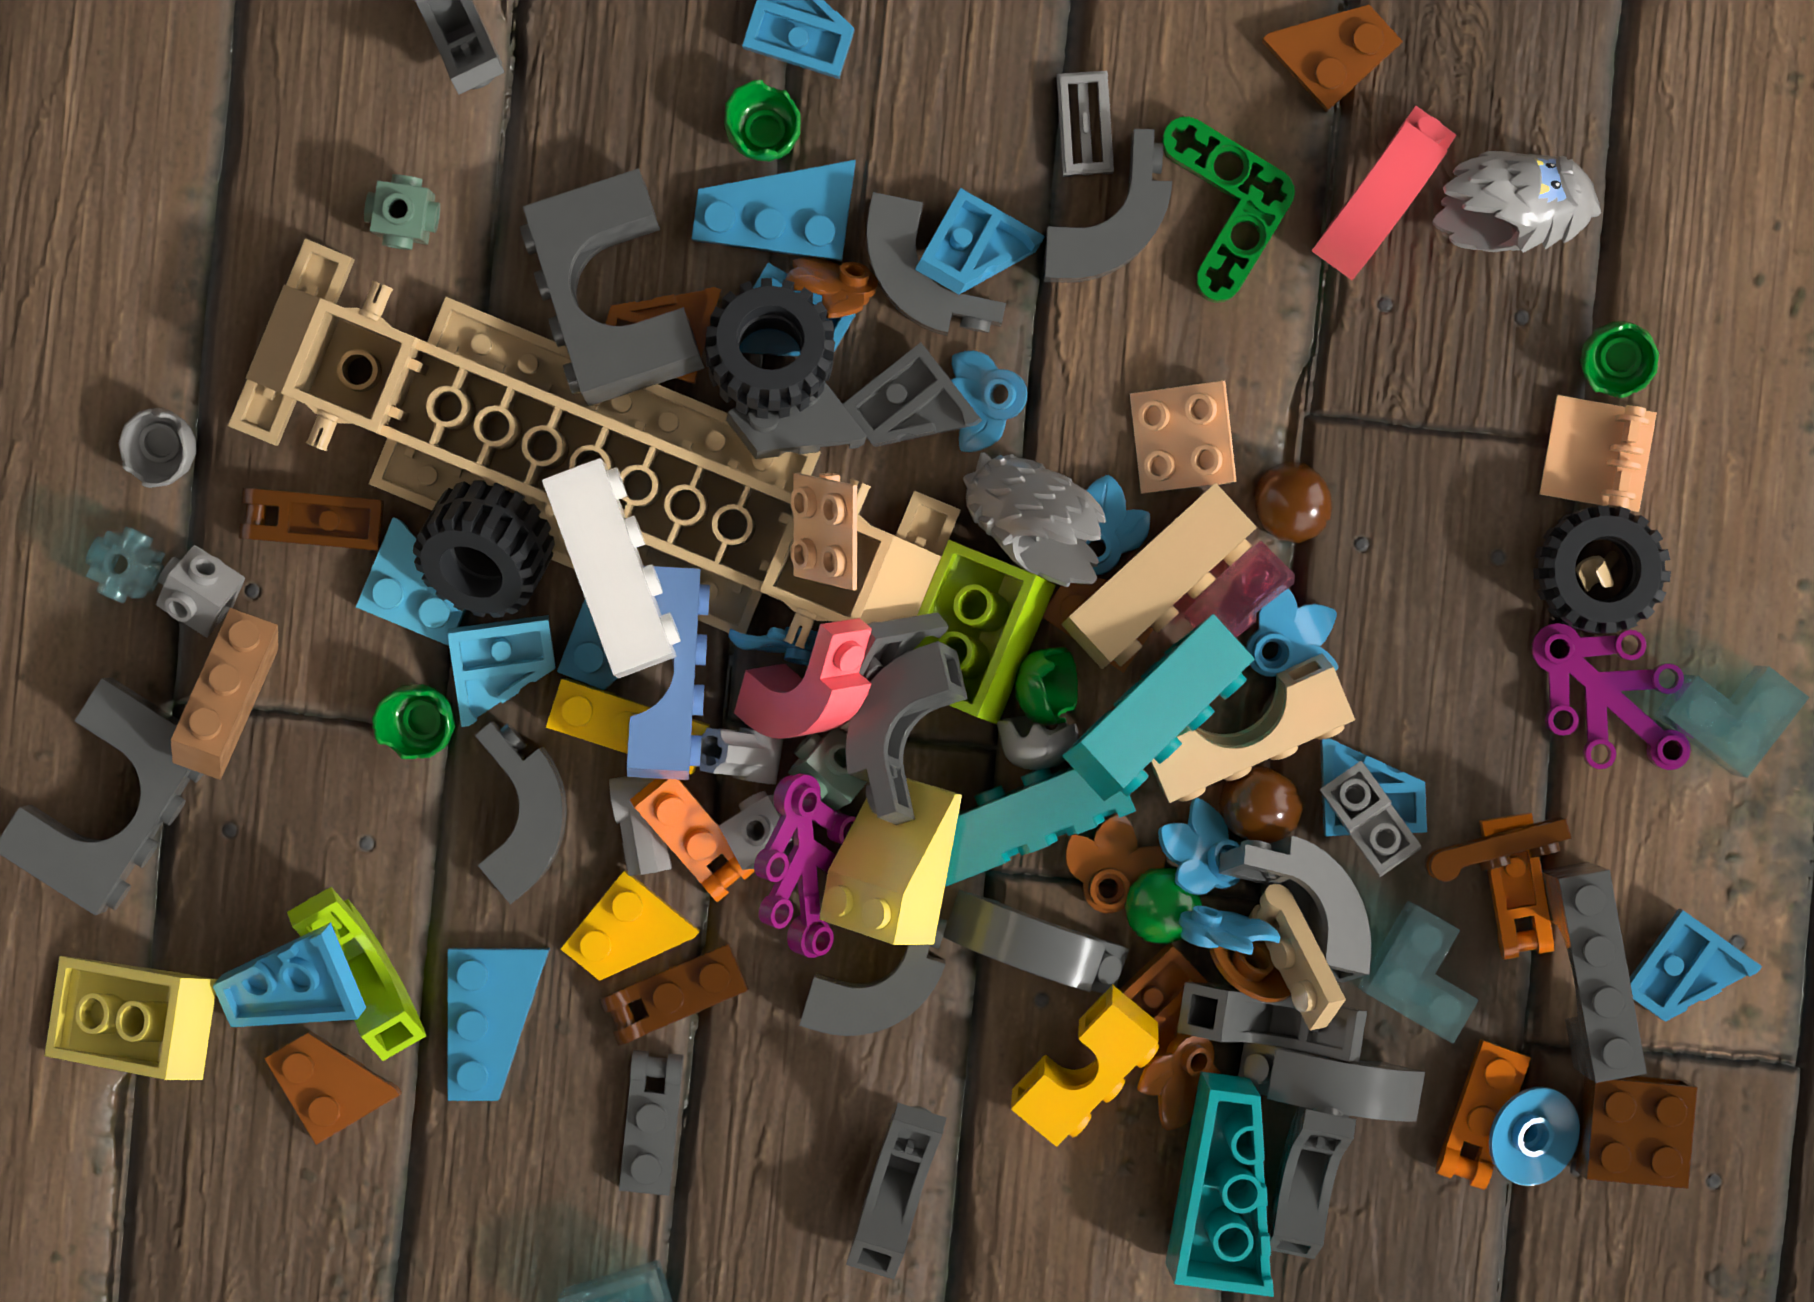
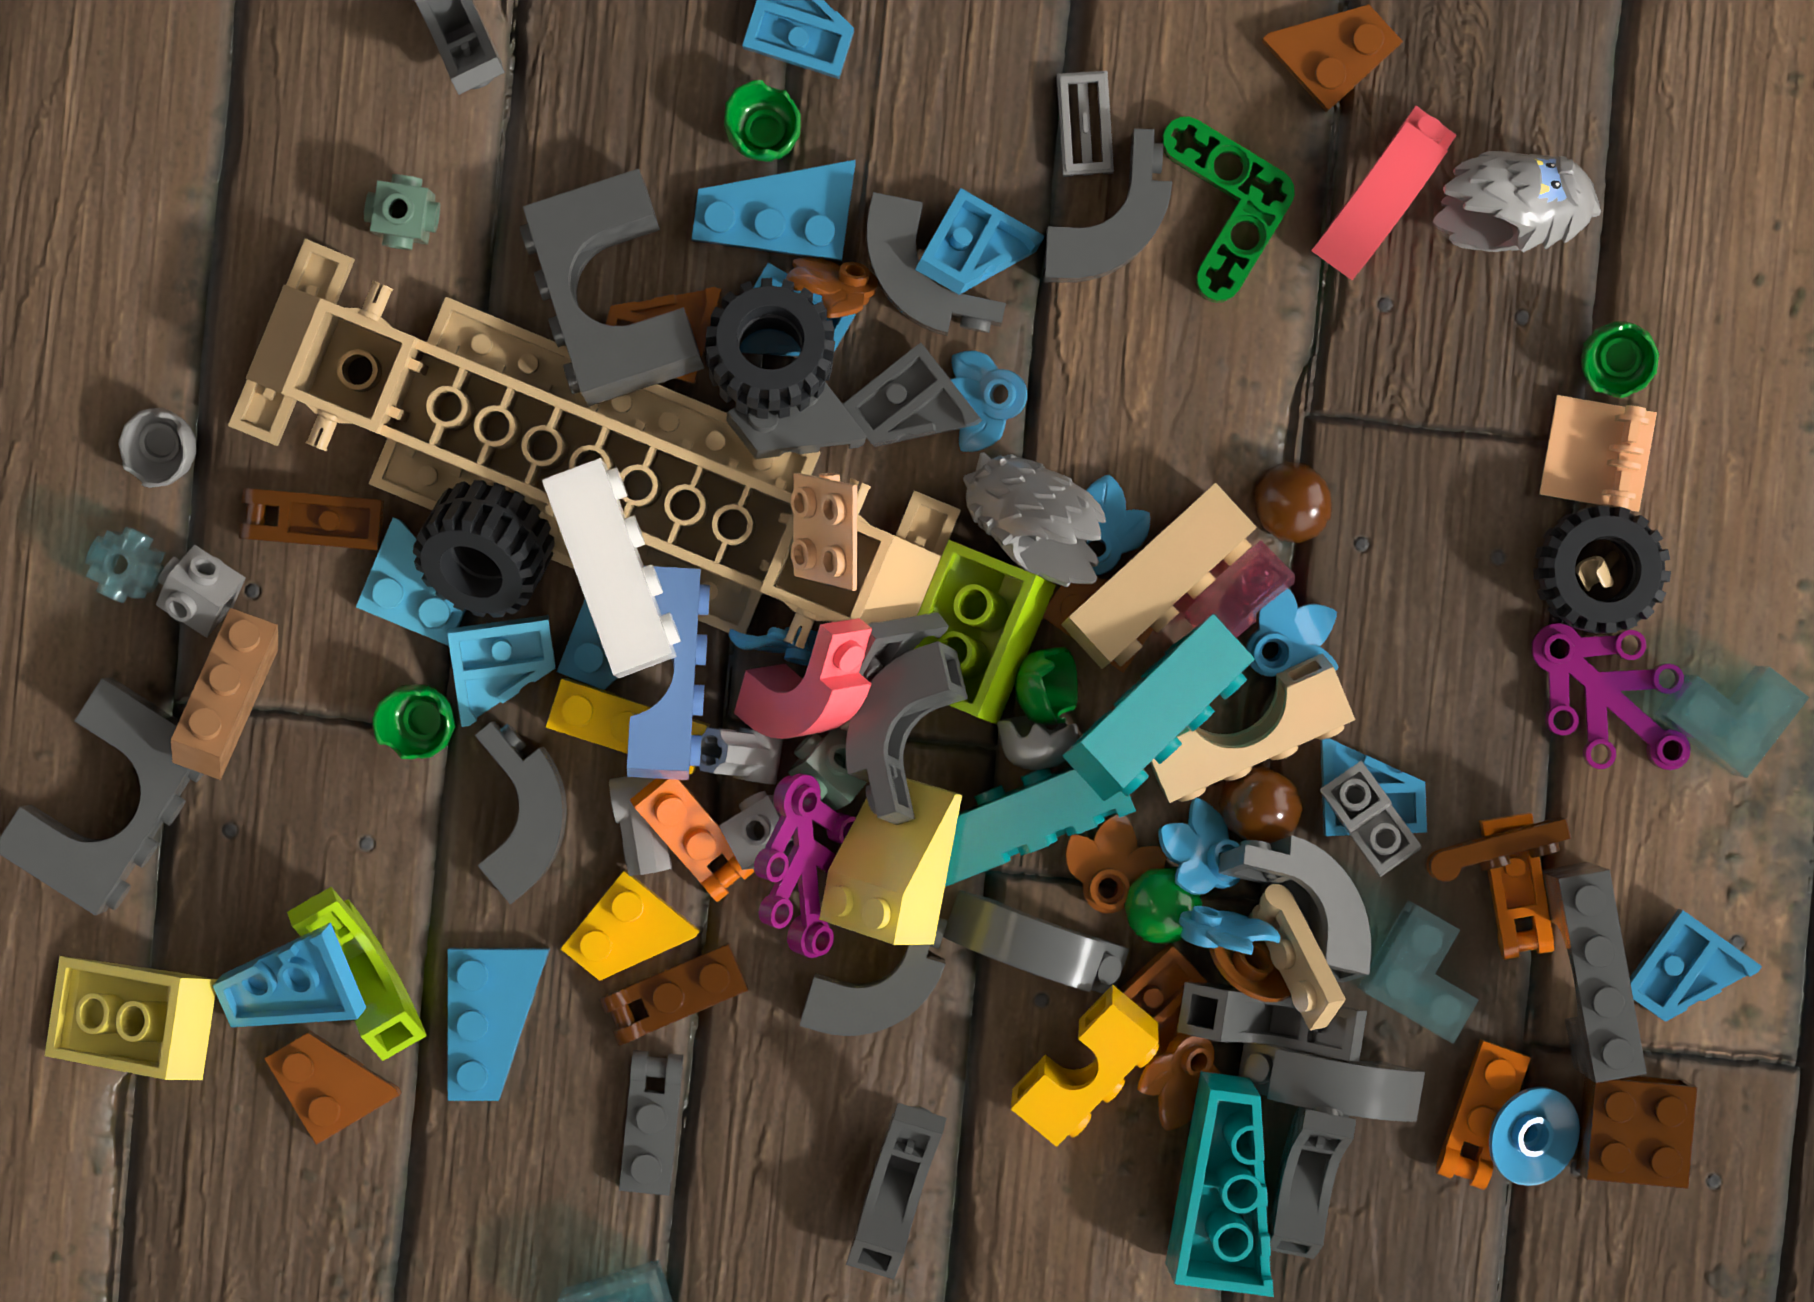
light nougat hinge [1130,381,1237,494] -> none

